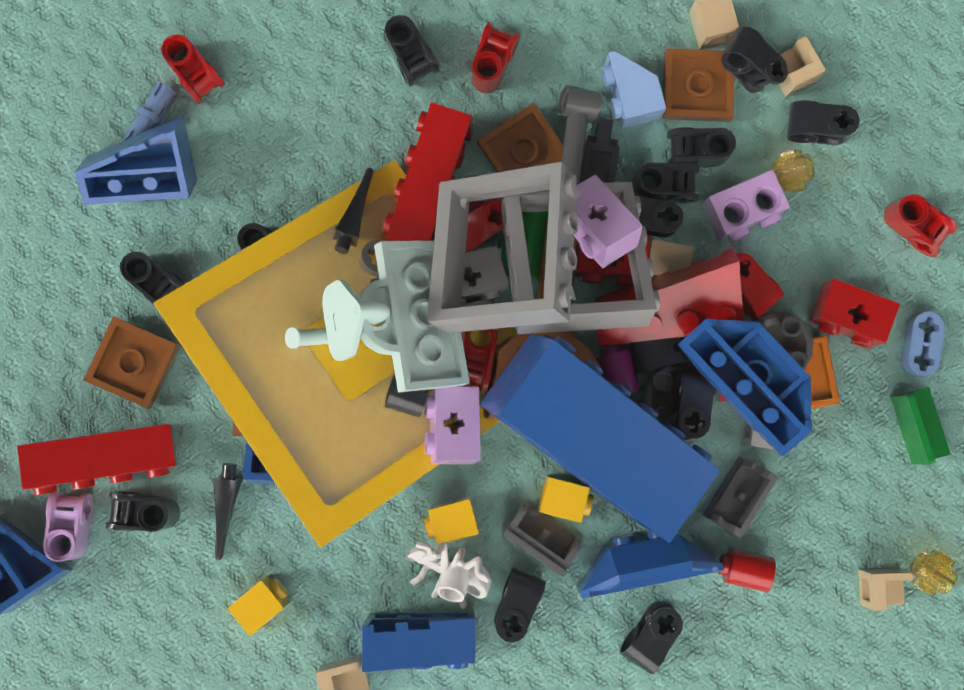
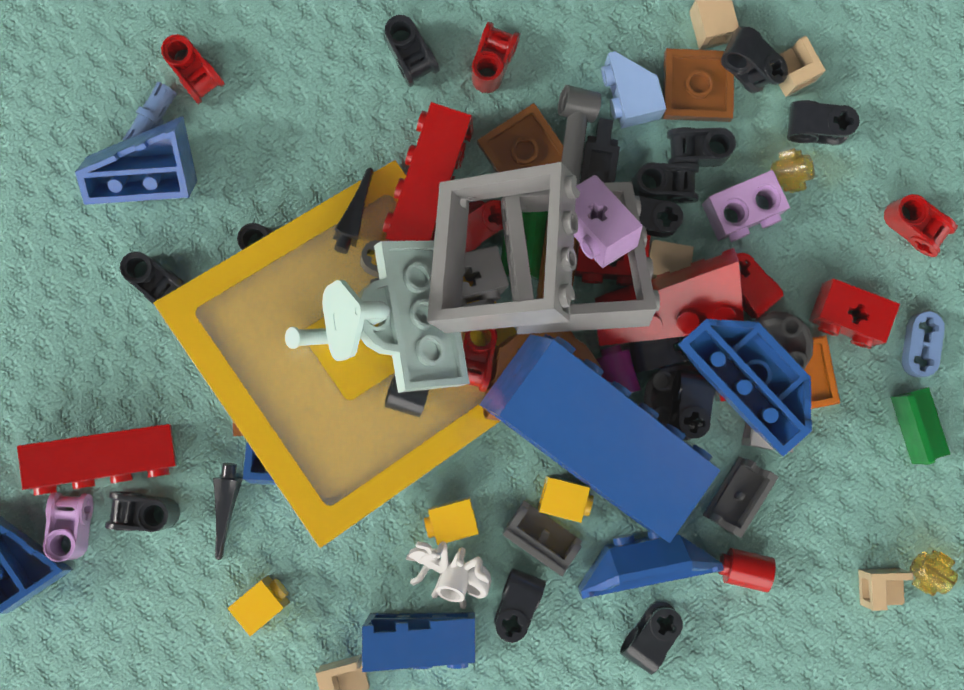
dark orange plate [83,316,181,409] -> none
lavender brick [424,387,481,464] -> none

